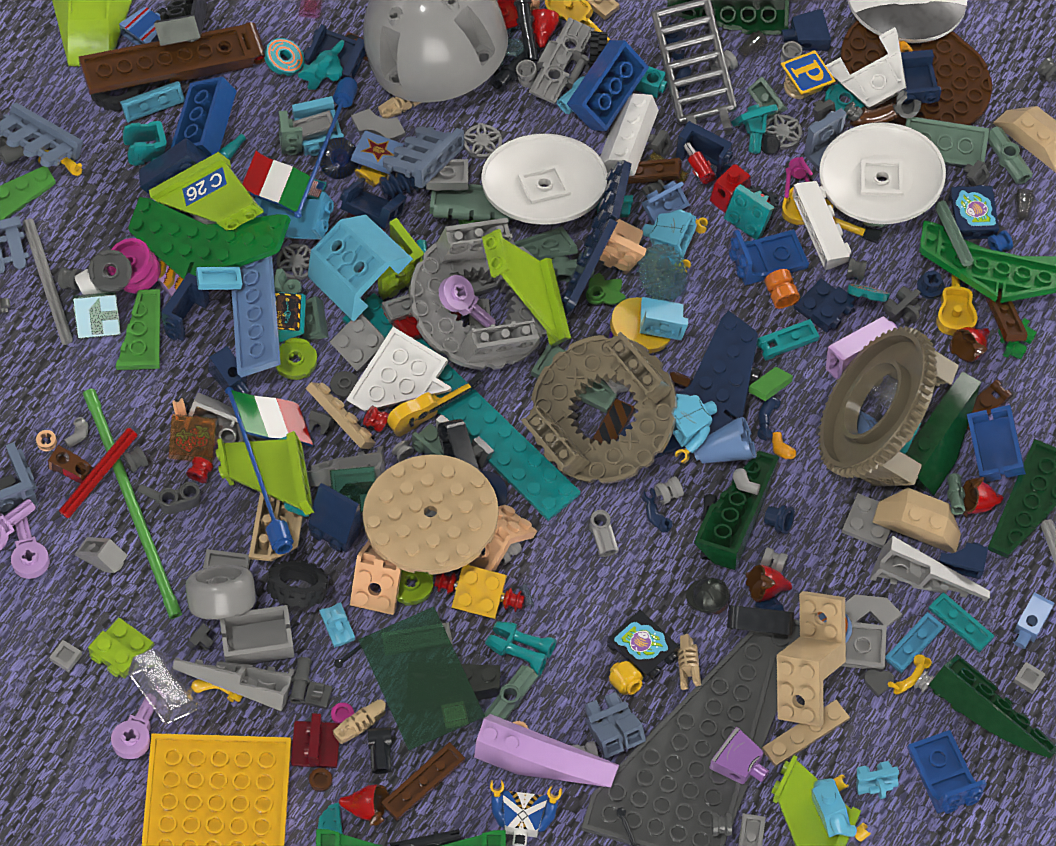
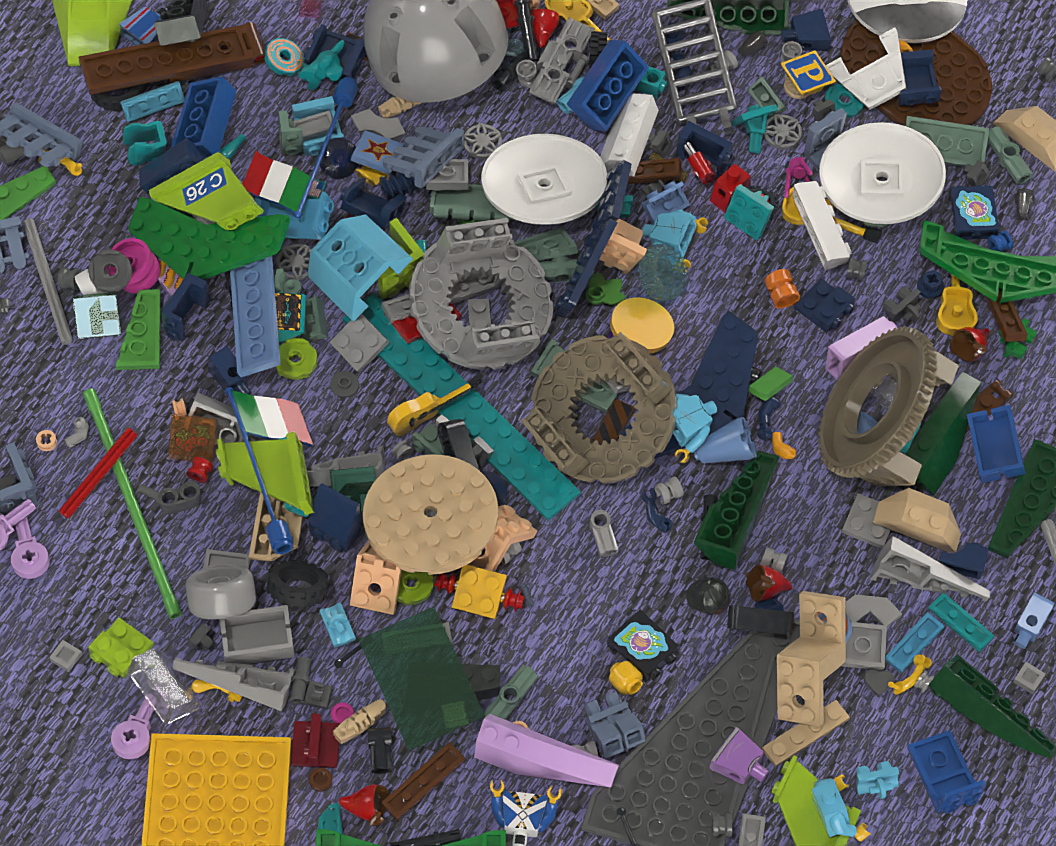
reddish brown leg [48,445,93,484] -> none
light grey slope [74,537,128,573] -> none
dark grey wheel [122,446,149,473] -> none
medium azure tile [196,267,242,290] -> none
tan plate [306,382,376,449] -> none
dark grey tile [308,410,335,435] -> none
white wing [346,327,452,412] -> none
red wheel [363,405,389,432] -> none
lavender piece [439,275,496,328] -> none
lime piece [482,229,571,346] -> none
teal piece [485,621,557,677] -> none
medium azure bracket [640,297,688,340] -> none
reddish brown tile [670,371,693,387] -> none
tan hinge [677,634,701,690] -> none
blue bracket [729,229,809,285] -> none
light grey arm [733,468,760,495] -> none
teal plate [757,319,820,361] -> none
black piece [761,134,781,155] -> none
dark blue piece [764,505,795,535] -> none
piece [844,89,921,127] -> none
teal tile [847,284,890,302] -> none
sand green axle [935,200,974,267] -> none
sand green pin [947,473,965,515] -> none
hat [962,477,1003,518] -> none

